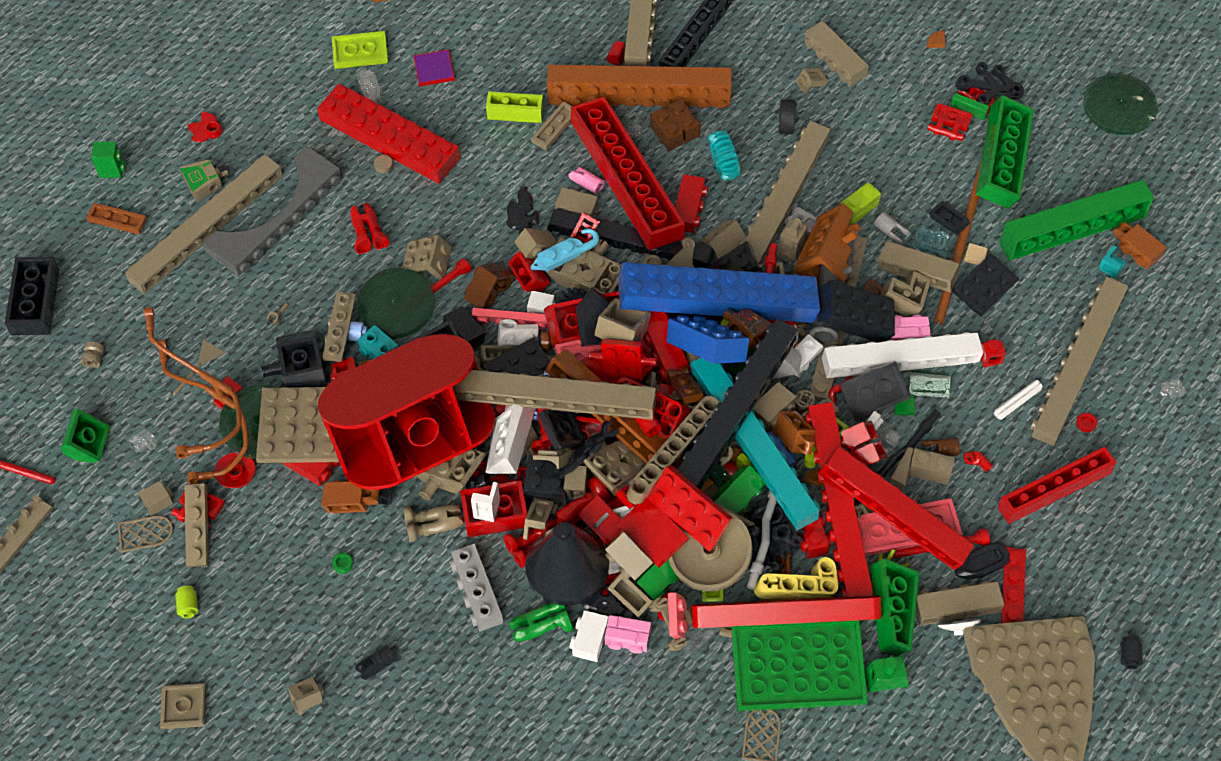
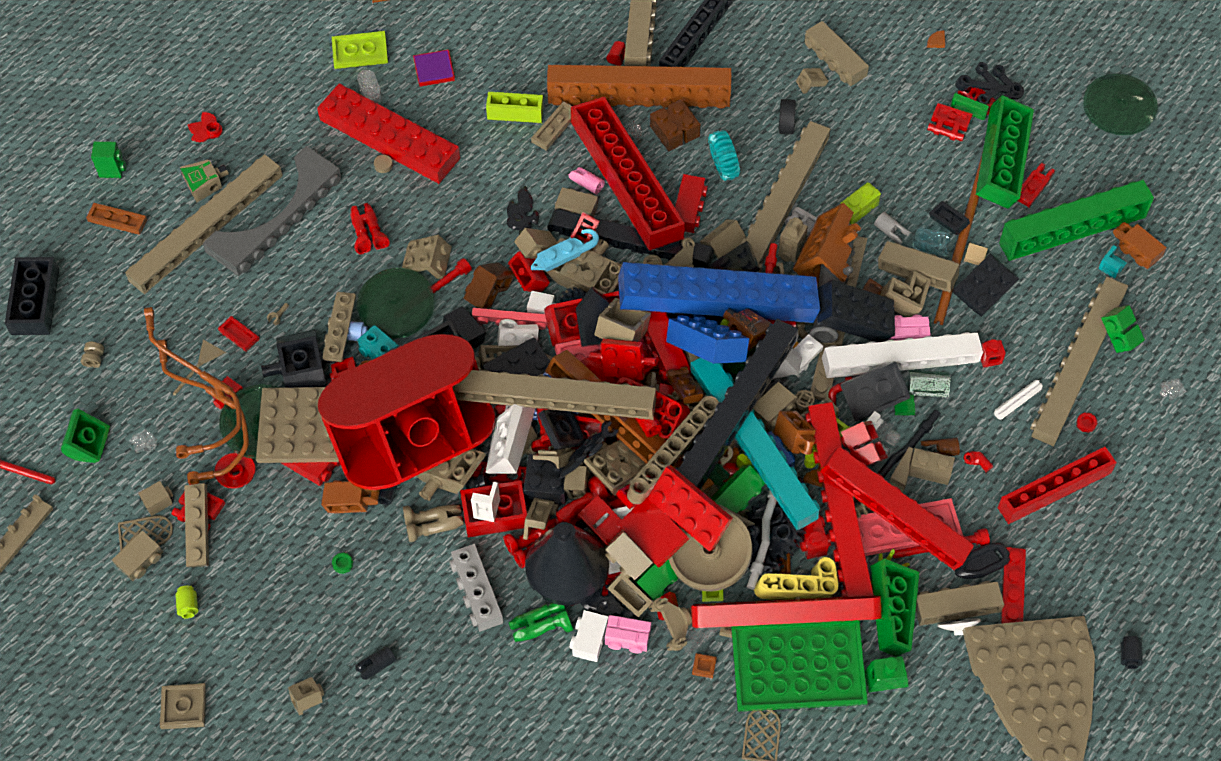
dark orange tile [541,332,550,351] -> none
coral plate [668,593,687,639] -> none
none -> dark tan brick [112,530,163,581]
none -> red tile [218,316,260,352]
none -> dark orange tile [692,653,717,679]
none -> red hinge [1018,163,1056,208]
none -> green piece [1101,305,1145,353]

